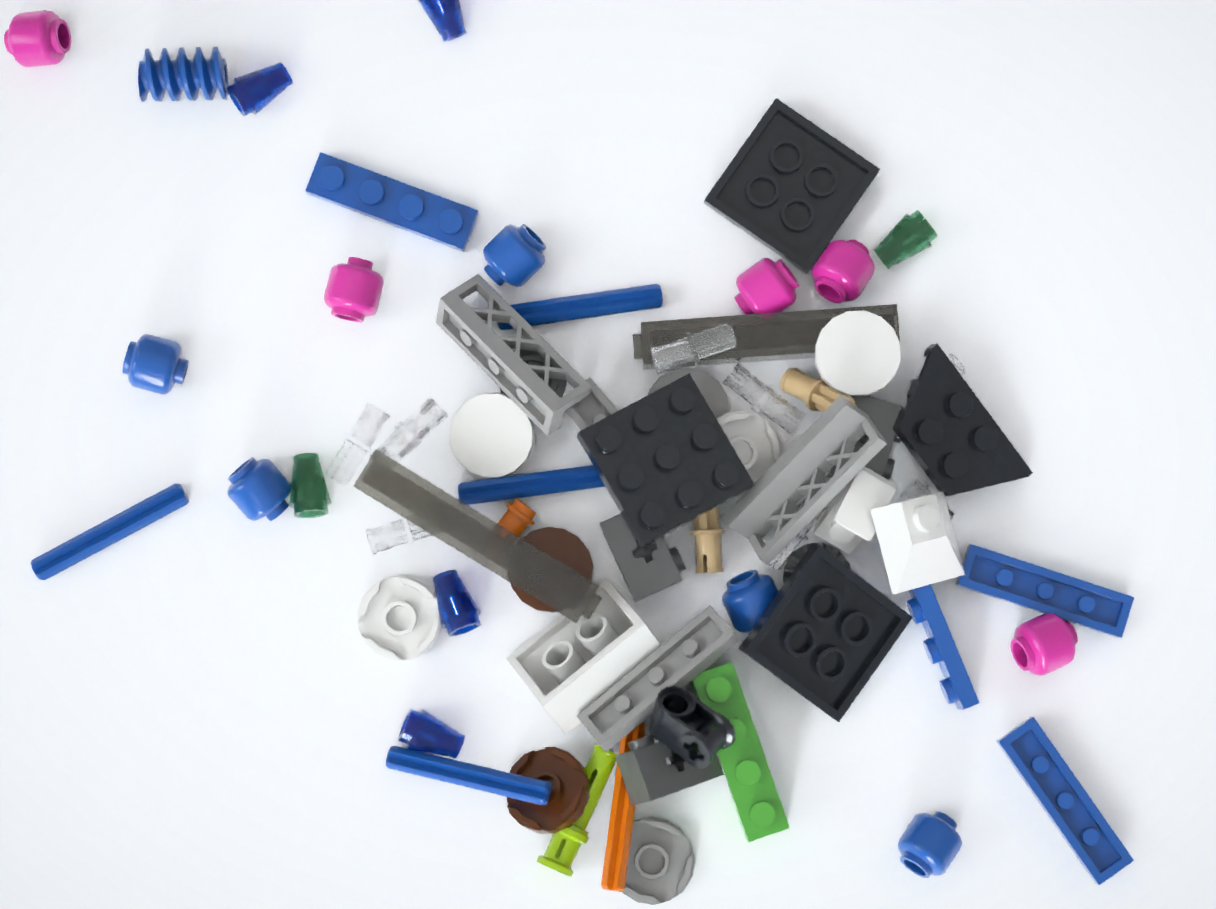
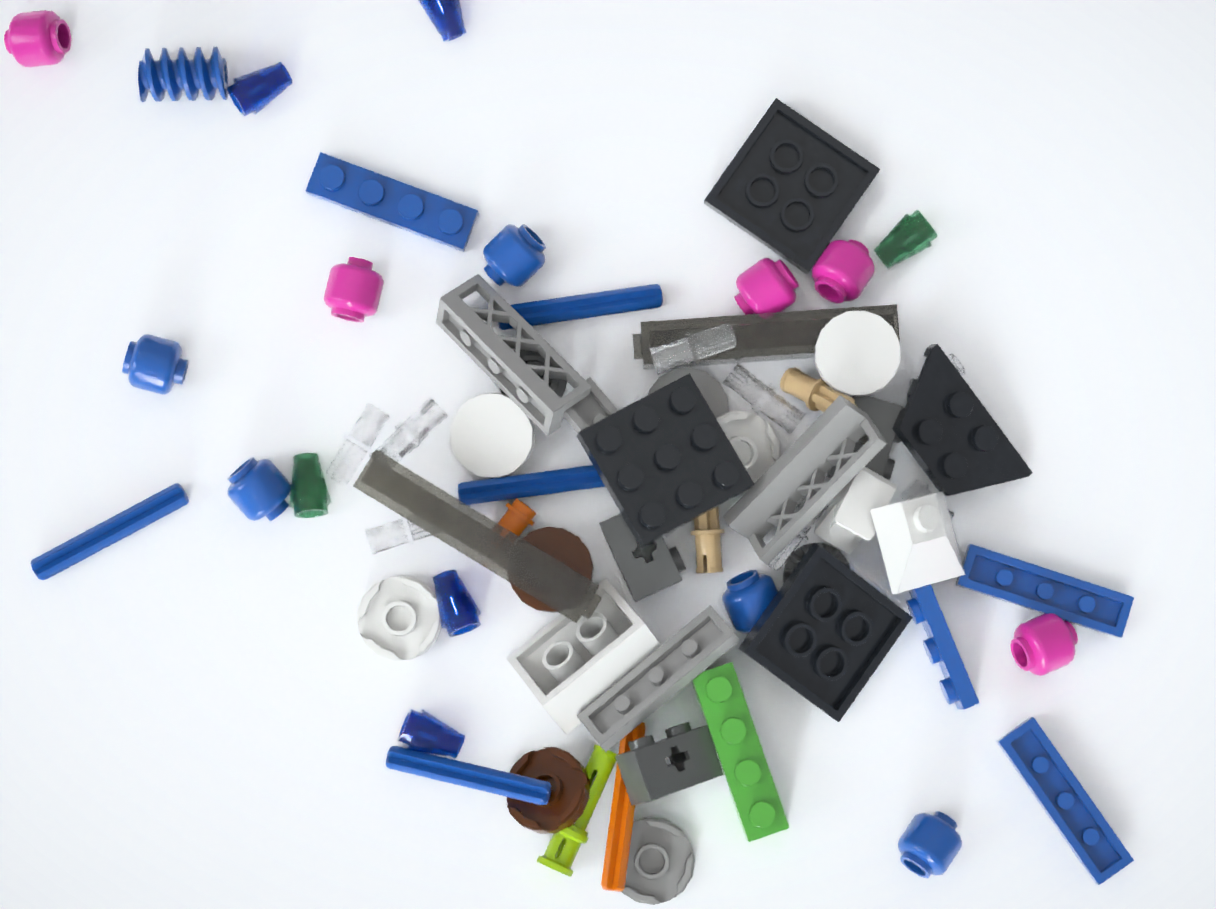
black piece [649,686,736,769] -> none

